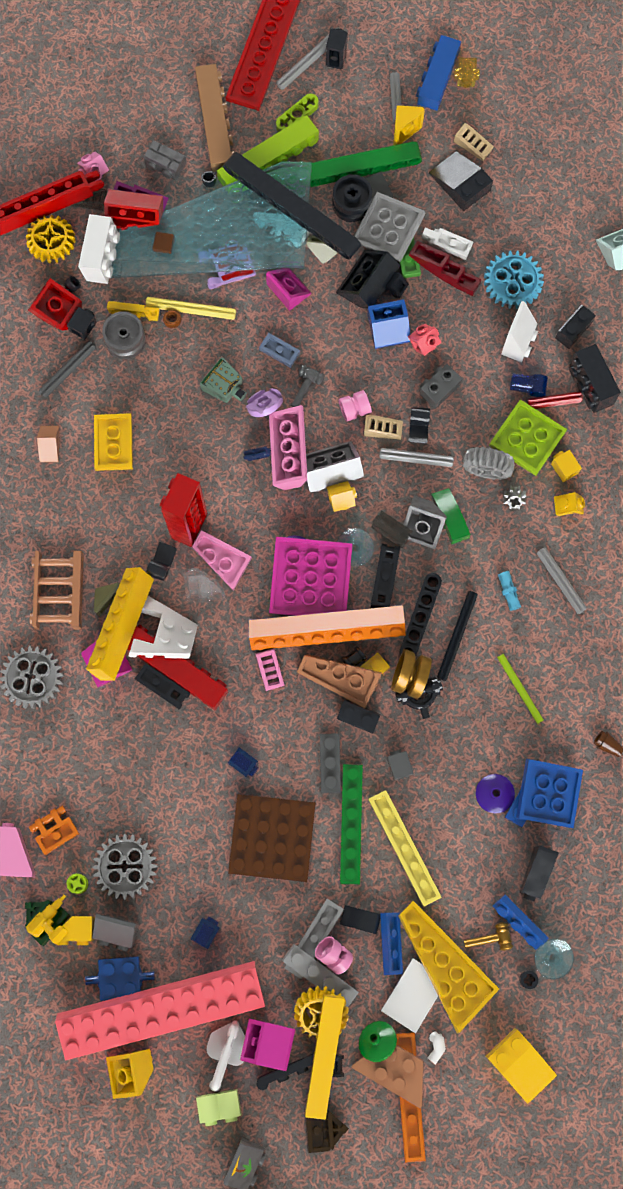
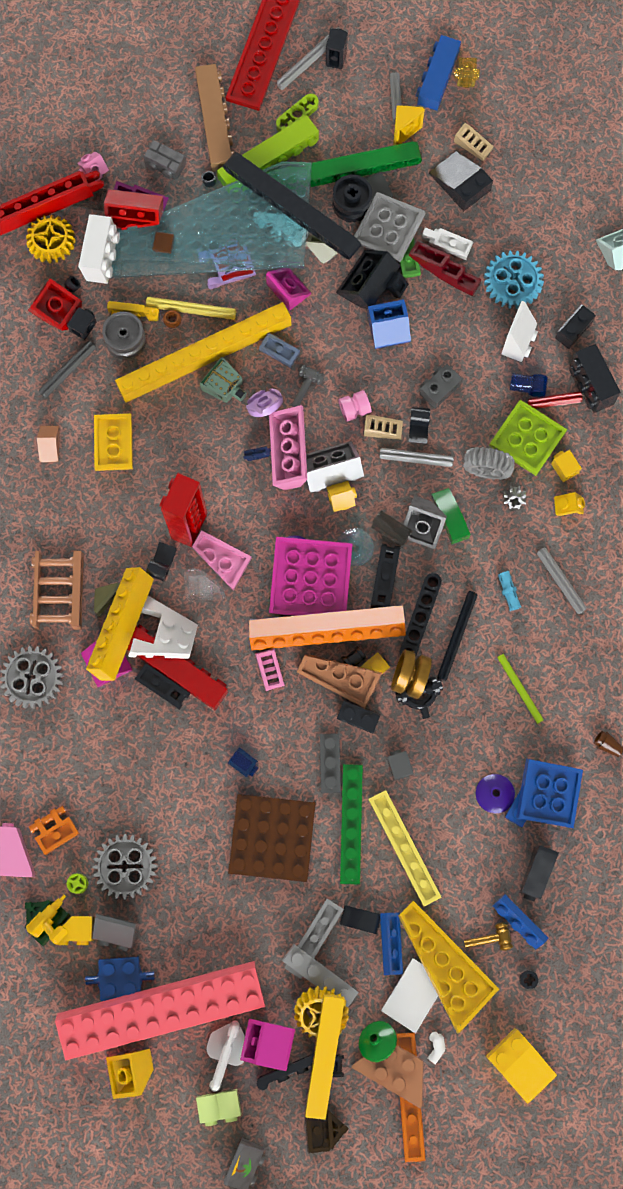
clear blue brick [191,916,221,949] -> none
bright pink wheel [315,936,353,974] -> none
coral brick [408,324,442,356] -> none
clear light blue dish [535,939,574,979] -> none
none -> yellow brick [115,302,291,403]

